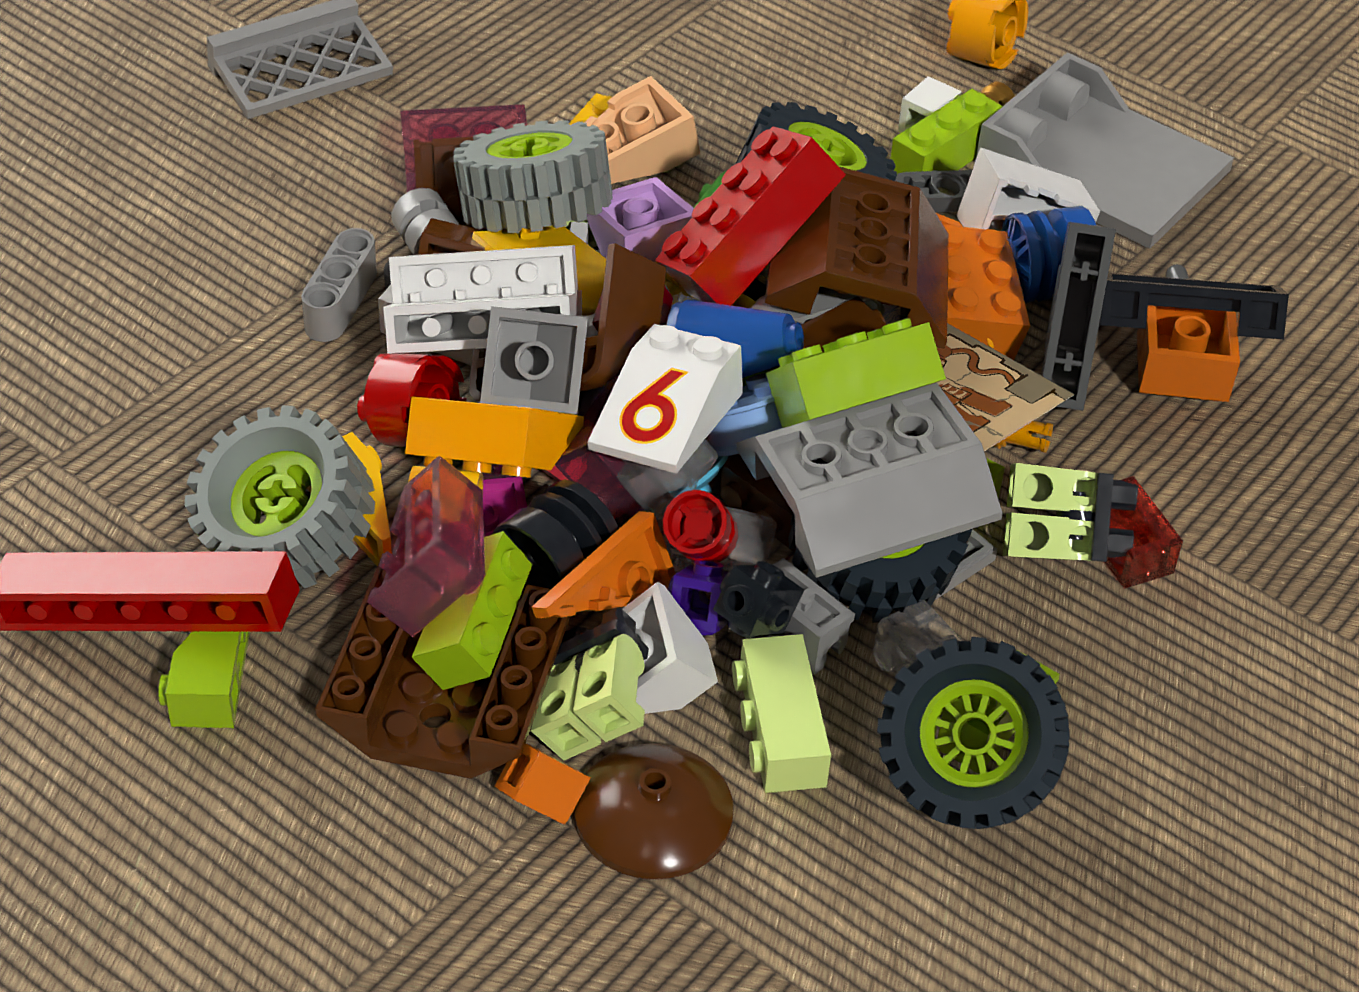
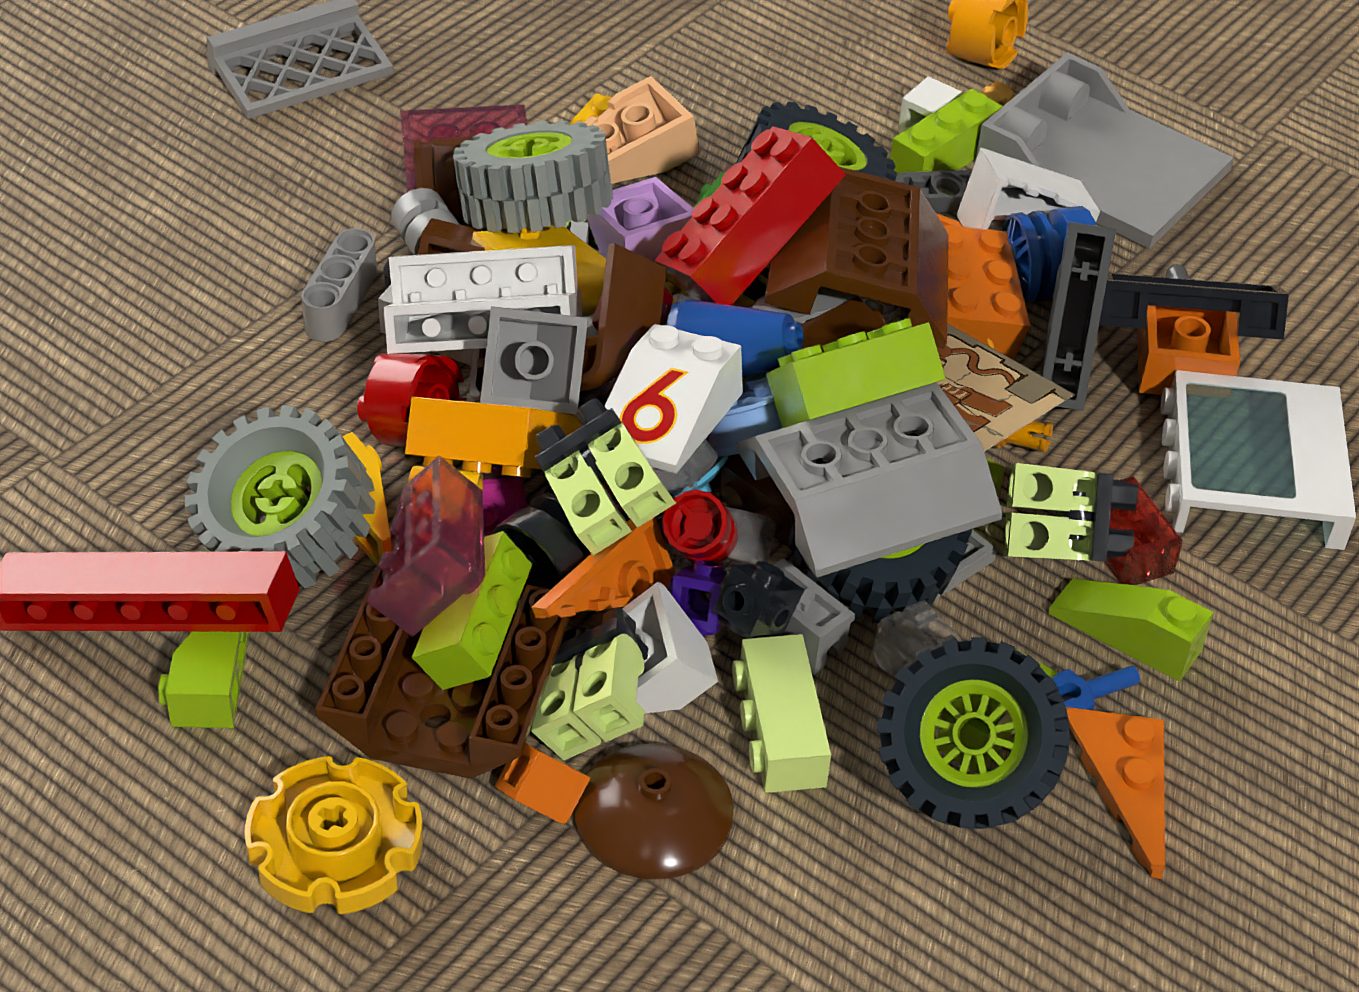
none -> yellow piece [245,756,423,914]
none -> yellowish green hips [535,398,676,556]
none -> lime slope [1048,578,1214,682]
none -> blue bar [1053,665,1140,710]
none -> orange wing [1066,707,1165,879]
none -> panel [1160,370,1356,550]

